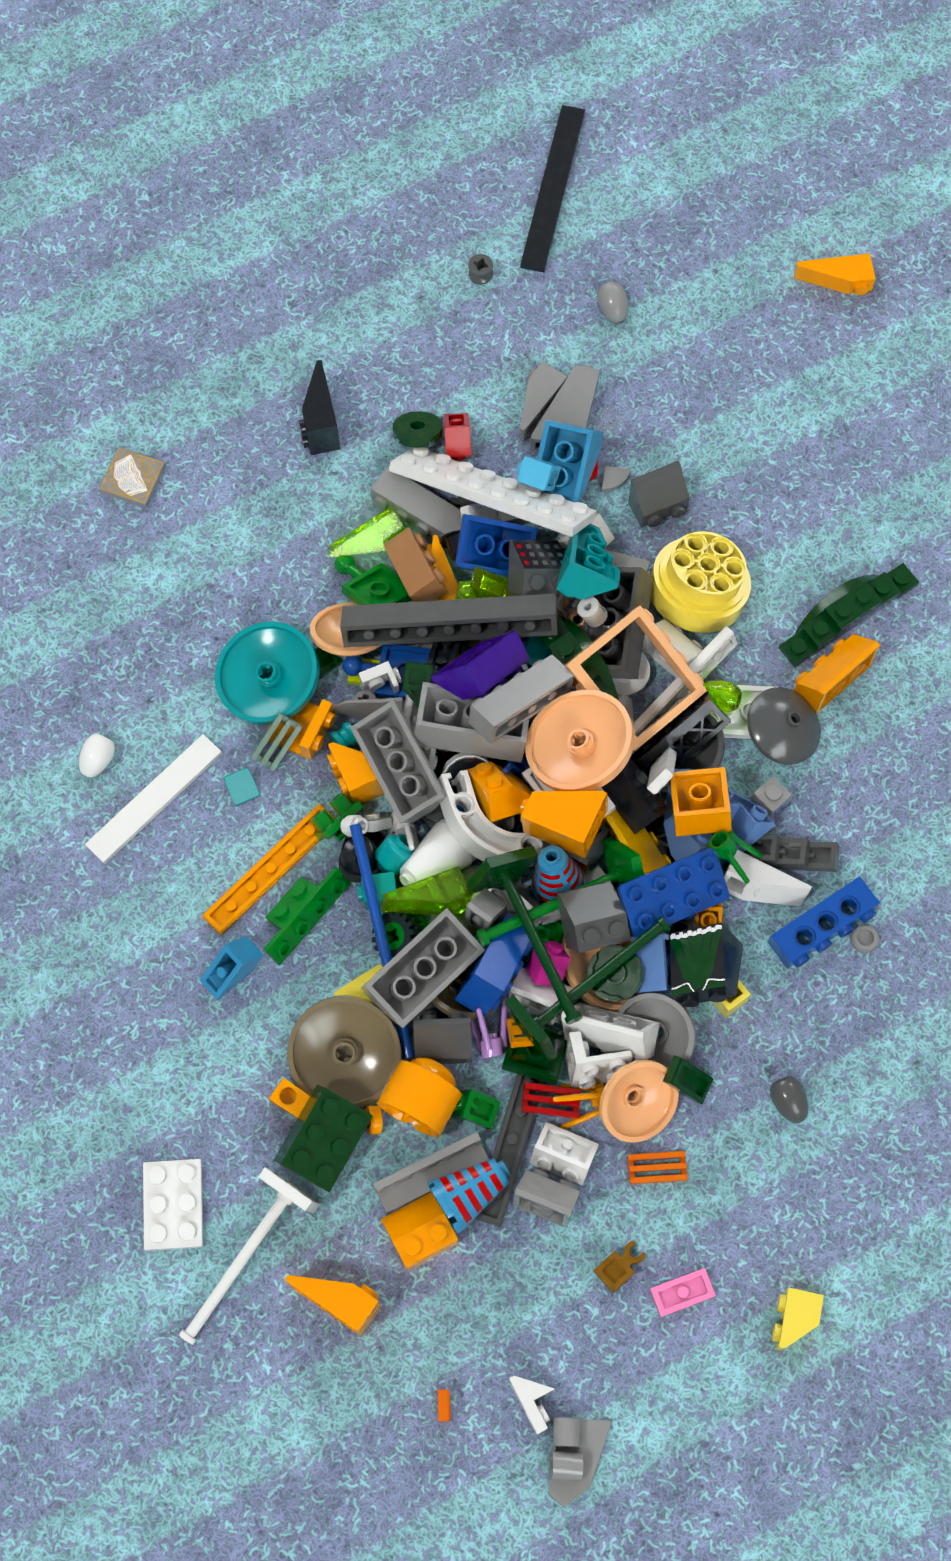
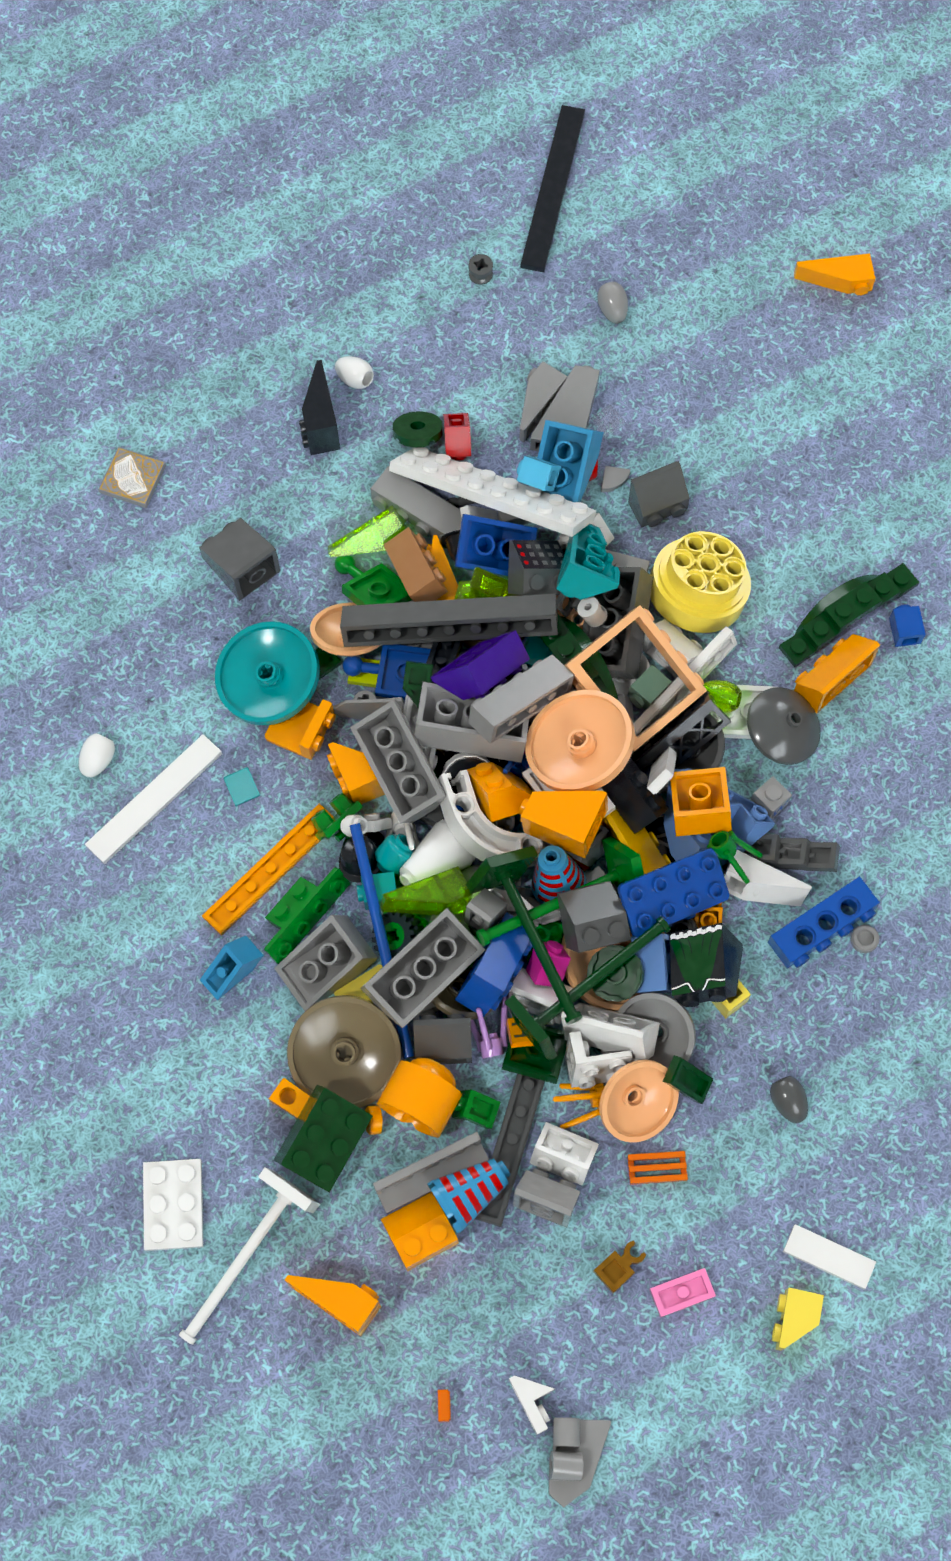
sand green tile [251,711,302,771] -> none
teal wheel [329,722,359,748] -> none
white bracket [358,661,402,694] -> none
red tile [521,1082,581,1120] -> none
none -> dark grey slope [199,517,281,601]
none -> light grey slope [274,915,378,1011]
none -> white animal [335,356,374,389]
none -> sand green brick [628,664,672,711]
none -> white tile [783,1224,876,1290]
none -> blue brick [889,605,926,647]

